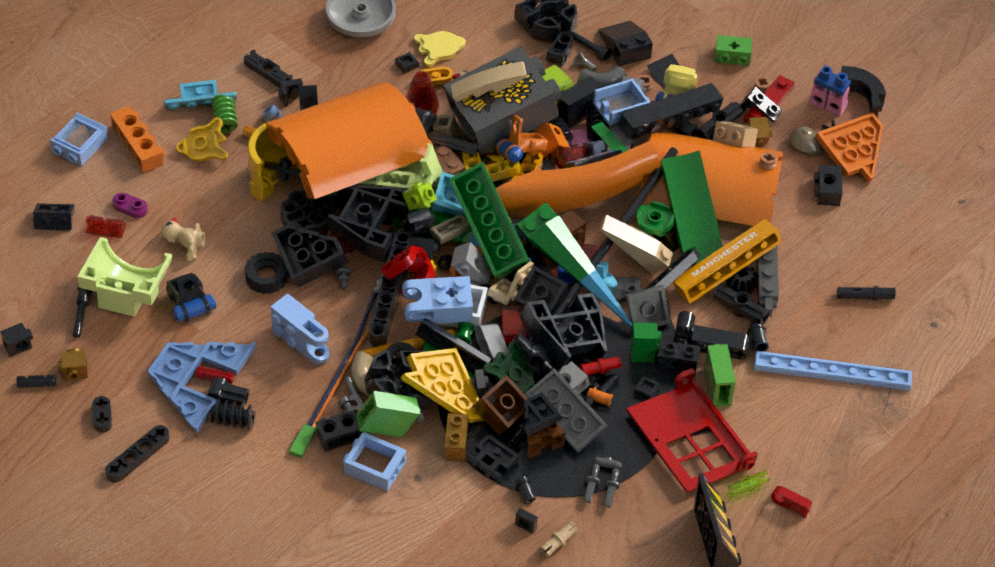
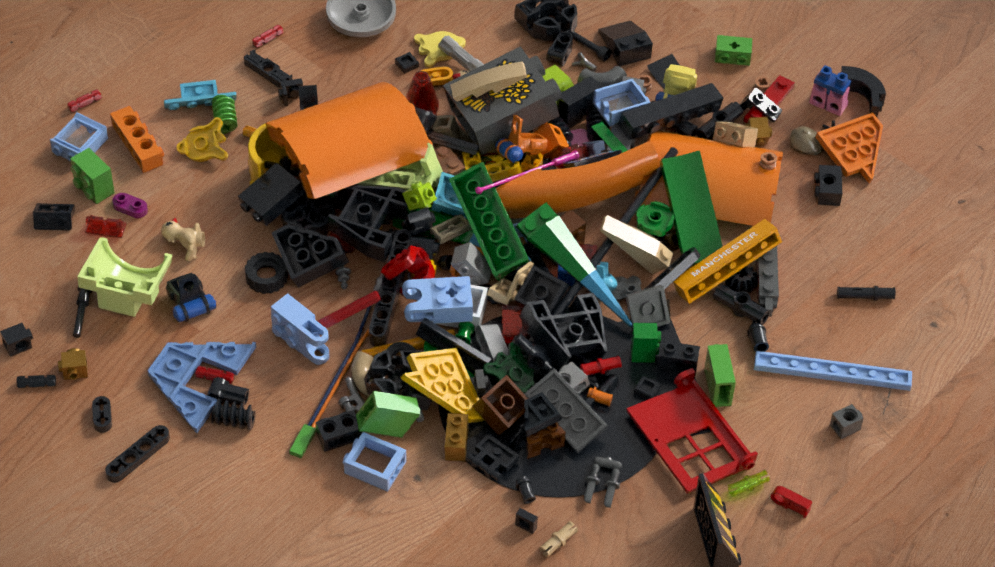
medium blue tile [262,104,281,122] -> none
black beam [673,311,751,360] -> none
none -> red axle [67,89,102,112]
none -> bright green brick [70,148,115,204]
none -> black piece [238,163,305,226]
none -> red axle [252,24,283,48]
none -> red axle [317,291,381,329]
none -> light grey axle [438,35,484,72]
none -> dark pink piece [475,150,579,194]
none -> dark grey brick [830,404,864,439]

